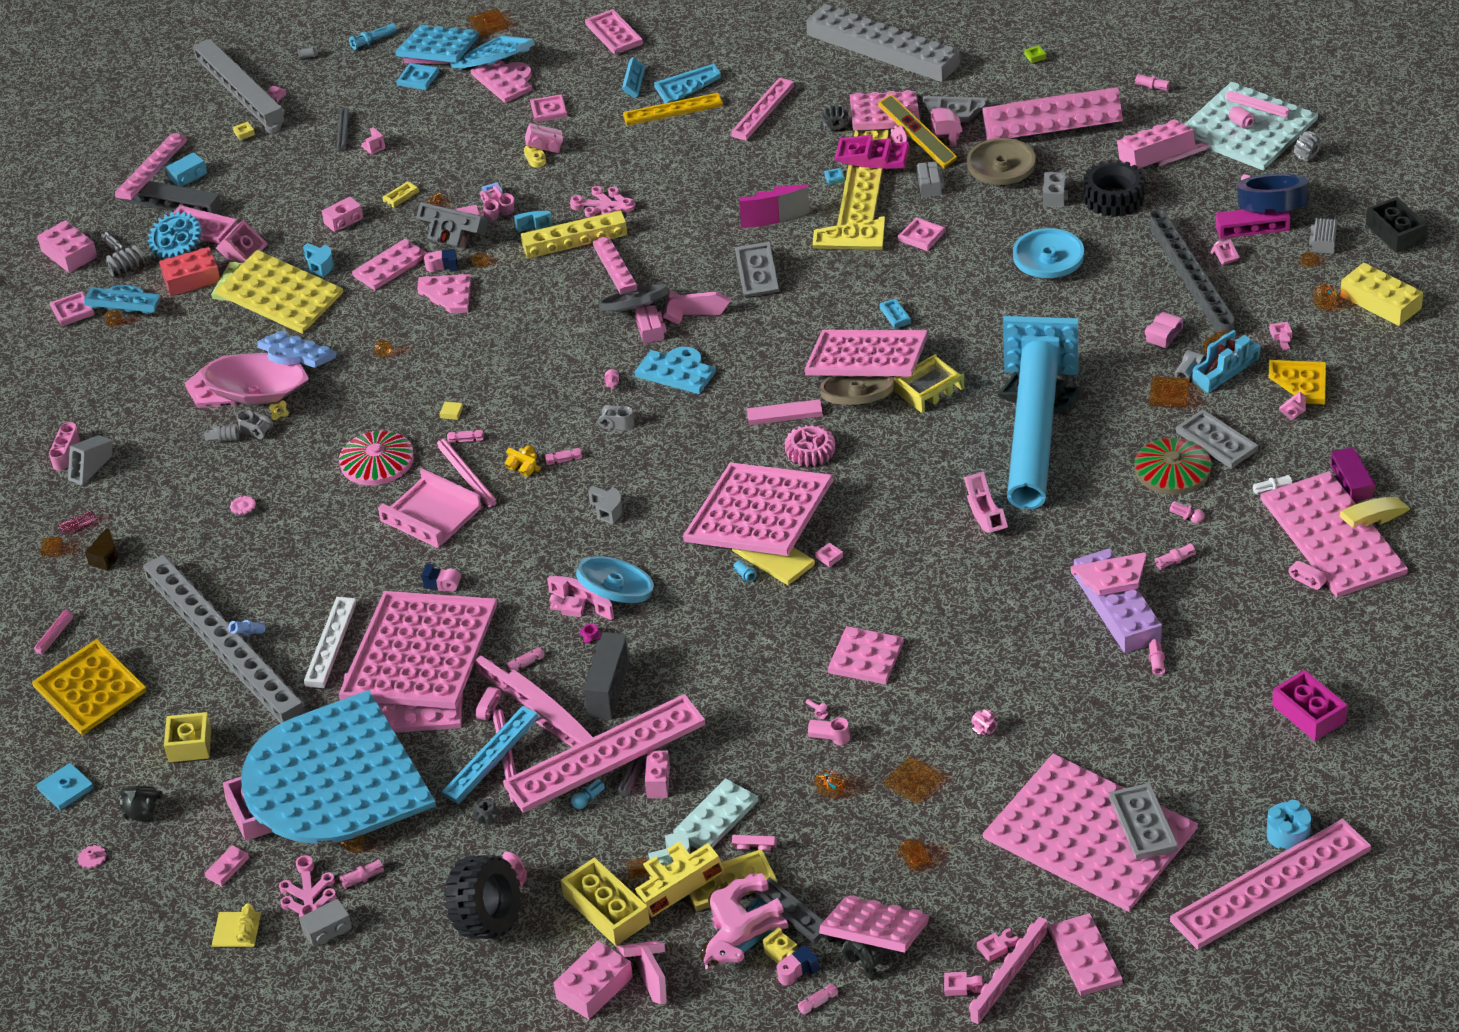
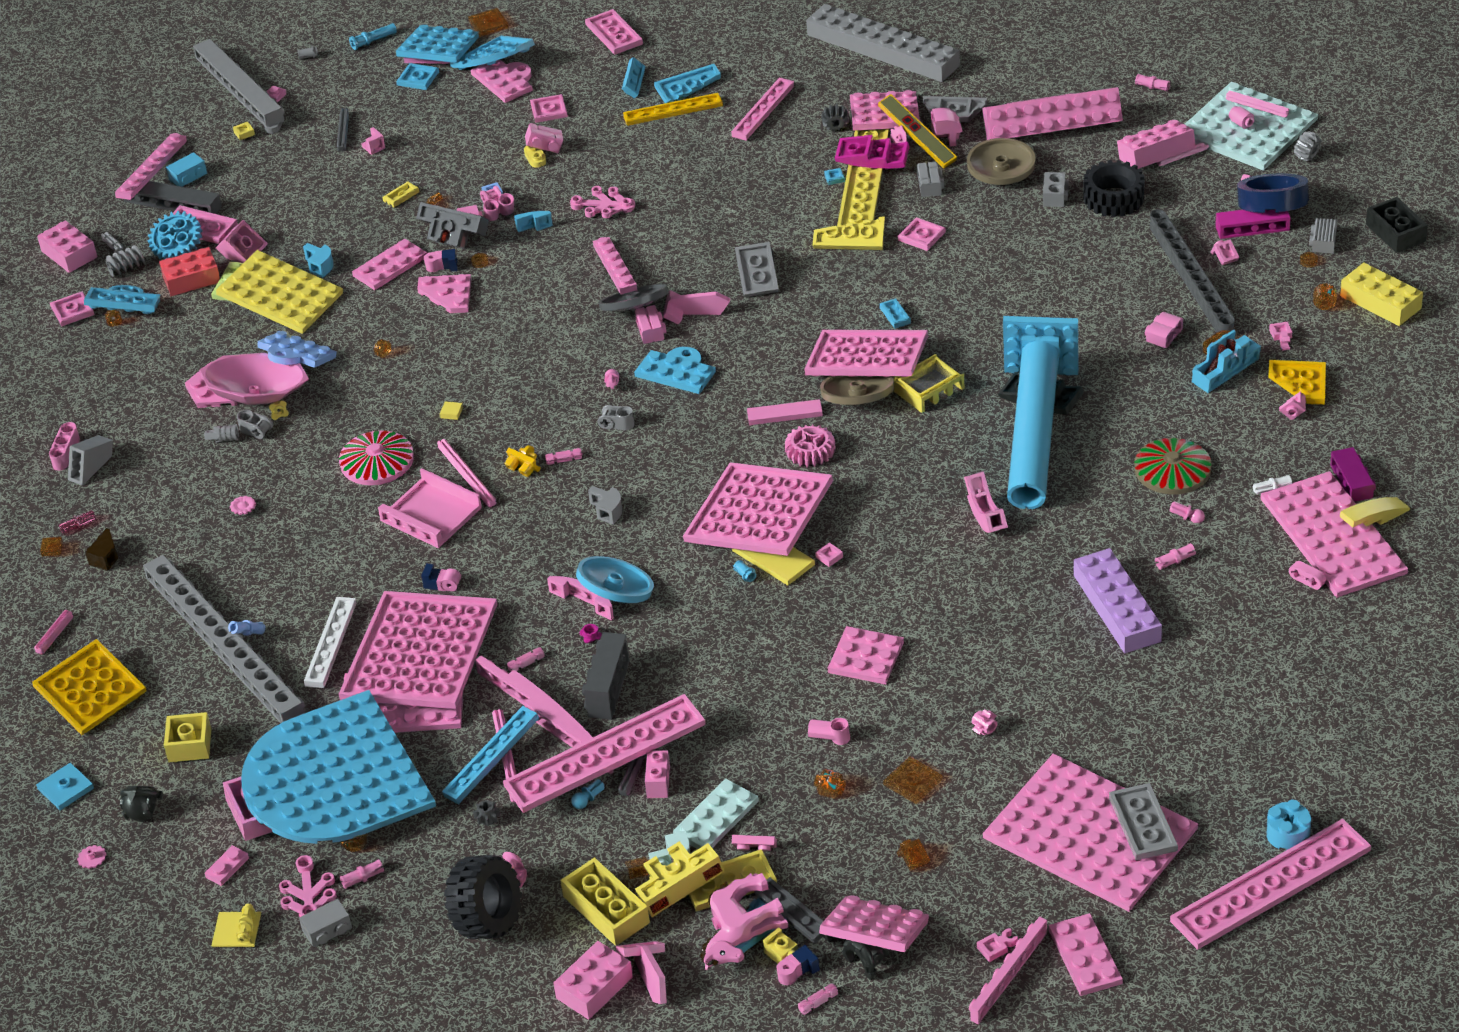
bright pink brick [322,197,363,232] -> none
bright pink axle [447,430,484,443] -> none
bright pink beam [476,687,501,721] -> none
light yellow brick [521,210,627,259] -> none
bright pink plate [549,595,585,617] -> none
dark pink slope [739,184,810,228] -> none
bright pink hand [806,699,829,720] -> none
bright pink plate [944,972,983,996] -> none
medium azure dish [1013,228,1084,278] -> none
lime plate [1024,45,1046,63] -> none
bright pink wing [1071,553,1146,596] -> none
clear orange plate [1149,376,1190,408] -> none
bright pink axle [1149,639,1165,675] -> none
light grey piece [1175,350,1206,383] -> none
light grey plate [1176,409,1258,469] -> none
dark pink brick [1272,670,1348,741] -> none

